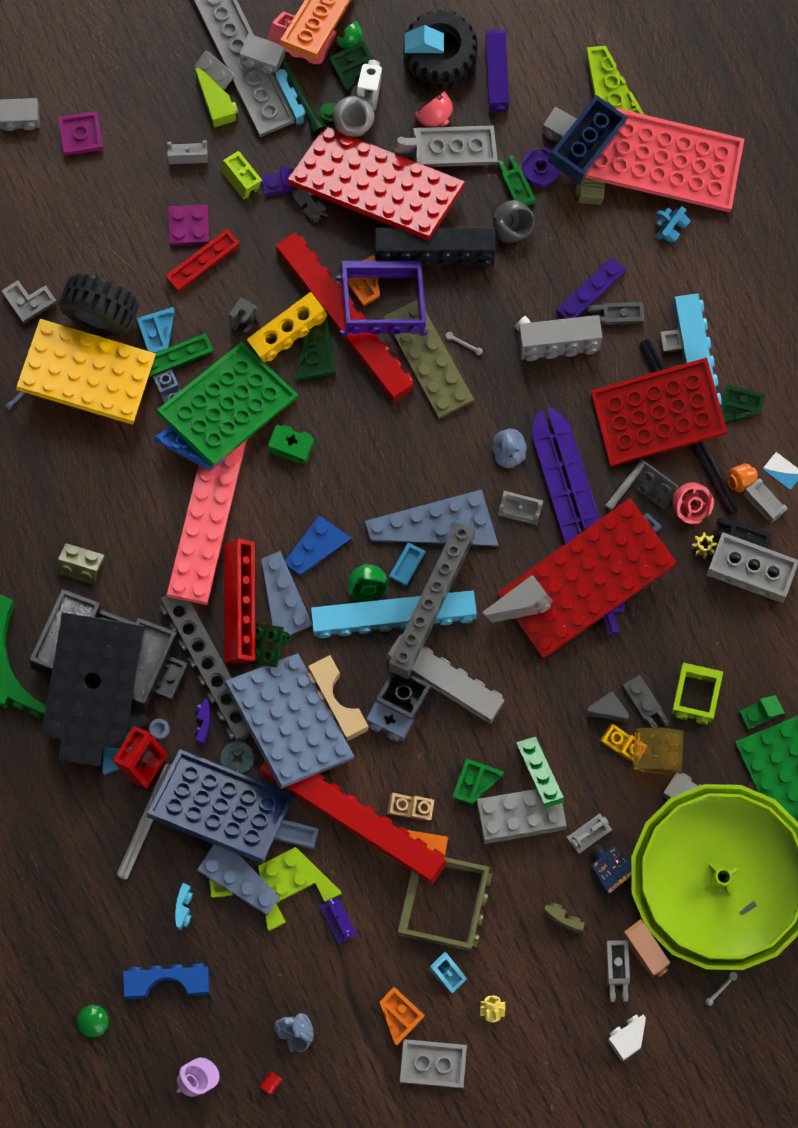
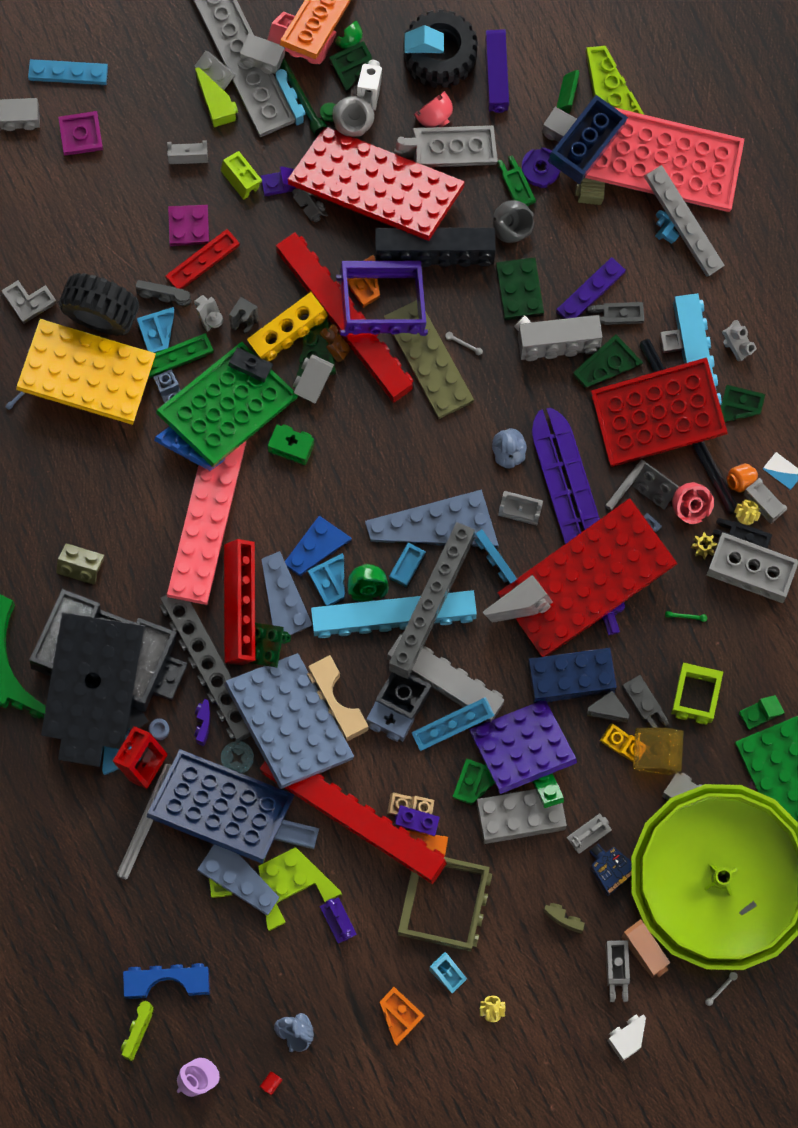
green hair [77,1004,109,1038] -> none
medium azure slope [175,883,193,931] -> none
light grey plate [400,1039,467,1088] -> none
none -> dark azure plate [28,59,108,85]
none -> lime hinge [121,1001,154,1061]
none -> dark grey hinge [136,280,191,306]
none -> light grey hips [194,295,223,332]
none -> black plate [228,347,273,383]
none -> light grey brick [293,354,334,403]
none -> dark azure wing [308,553,345,606]
none -> reddish brown plate [319,324,351,362]
none -> dark purple hinge [394,805,440,836]
none -> dark azure plate [411,697,495,751]
none -> dark purple plate [469,701,577,794]
none -> dark azure plate [474,529,517,584]
none -> dark green plate [496,258,544,320]
none -> dark blue brick [528,648,617,703]
none -> green slope [557,70,580,113]
none -> dark green wing [572,334,643,389]
none -> light grey plate [644,165,725,277]
none -> green hinge [665,611,707,622]
none -> light grey hips [722,320,757,361]
none -> light yellow gear [734,500,761,525]

